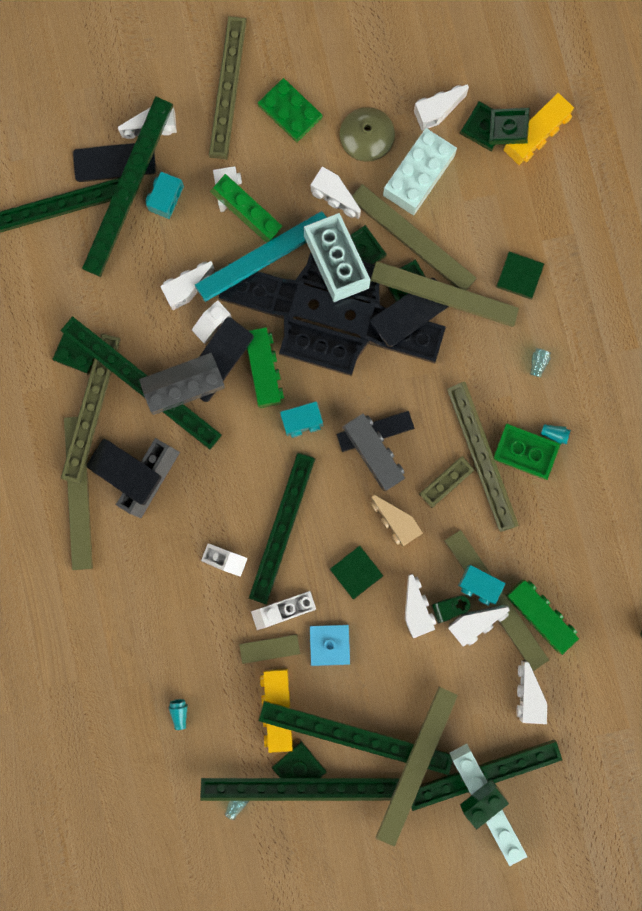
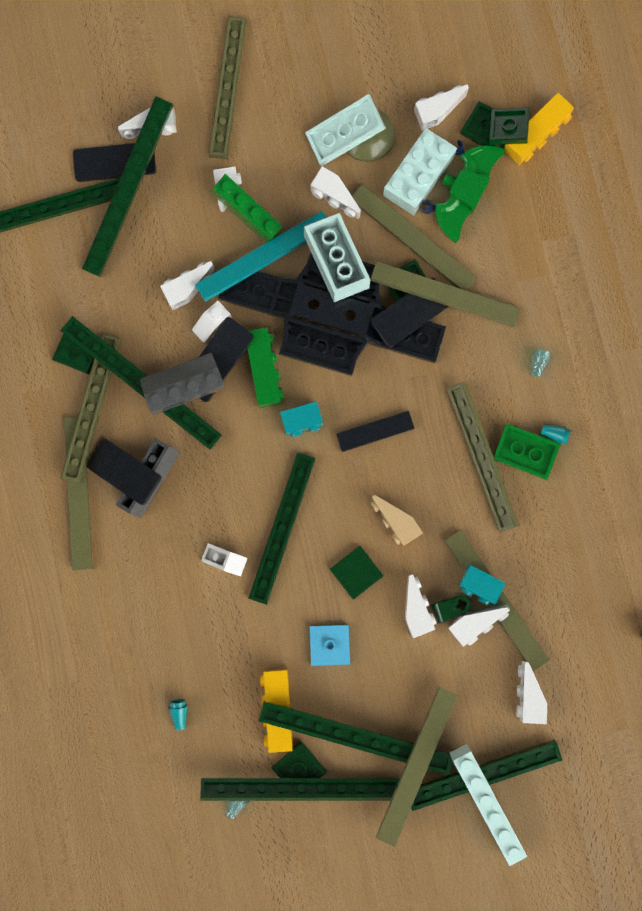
teal brick [146,172,184,219] -> none
olive tile [239,634,300,664] -> none
white slope [251,591,316,630] -> none
green plate [258,78,323,143] -> none
dark grey brick [342,413,405,491] -> none
dark green tile [350,225,387,265] -> none
olive tile [419,456,474,508] -> none
dark green brick [460,779,509,830] -> none
dark green tile [496,251,544,300] -> none
green brick [505,580,579,655] -> none
none -> light aqua tile [305,94,386,166]
none -> green torso [422,140,505,243]

